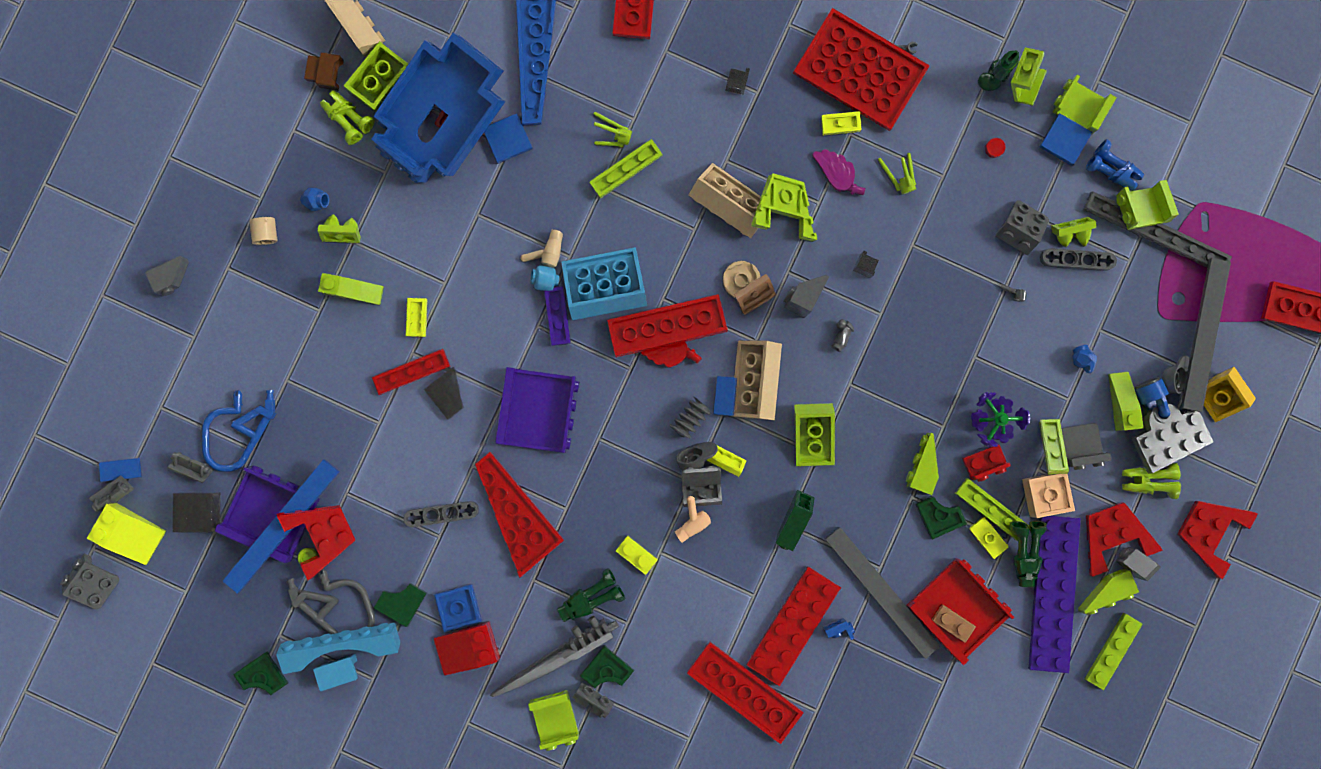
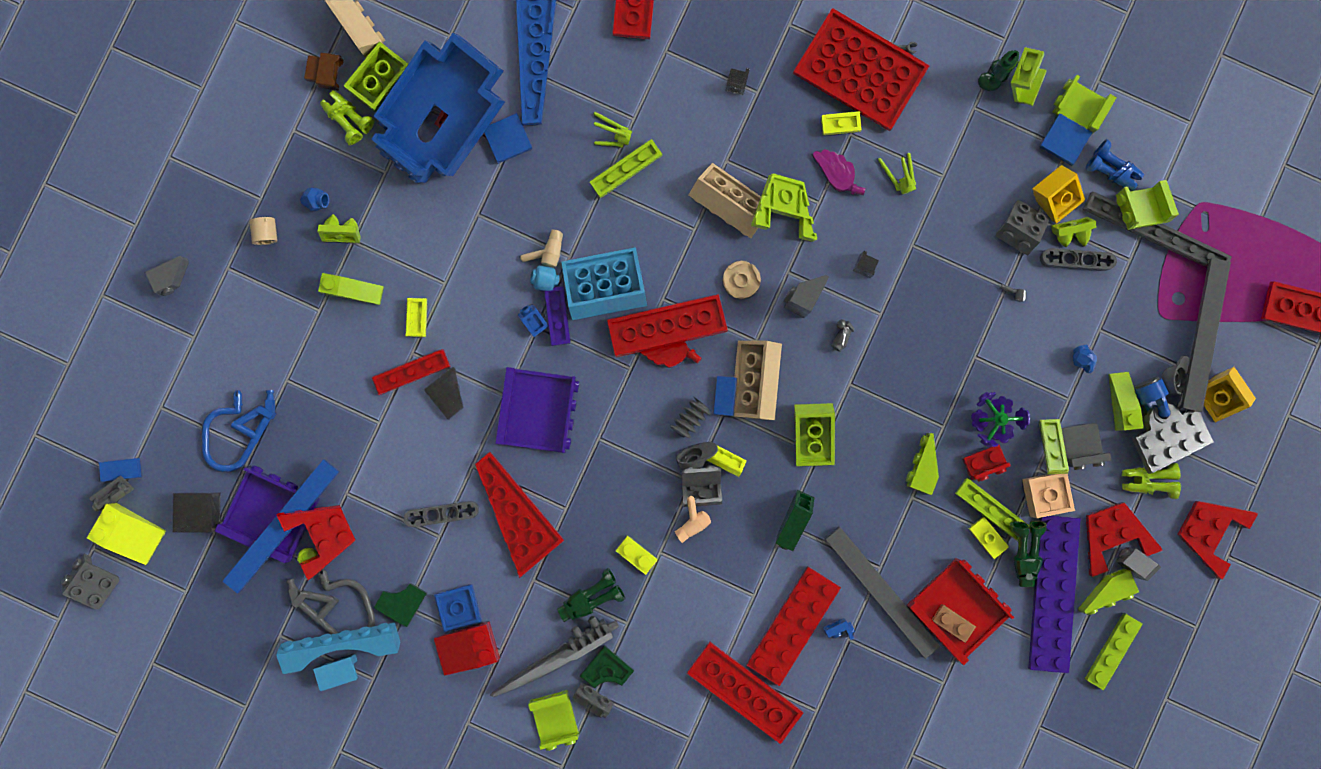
dark grey hinge [168,452,213,483] -> none
dark green tile [233,651,288,696] -> none
medium nougat plate [734,274,776,315] -> none
dark green tile [915,496,967,540] -> none
red tile [985,138,1006,158] -> none
none -> blue bracket [518,304,549,337]
none -> yellow slope [1032,165,1085,224]

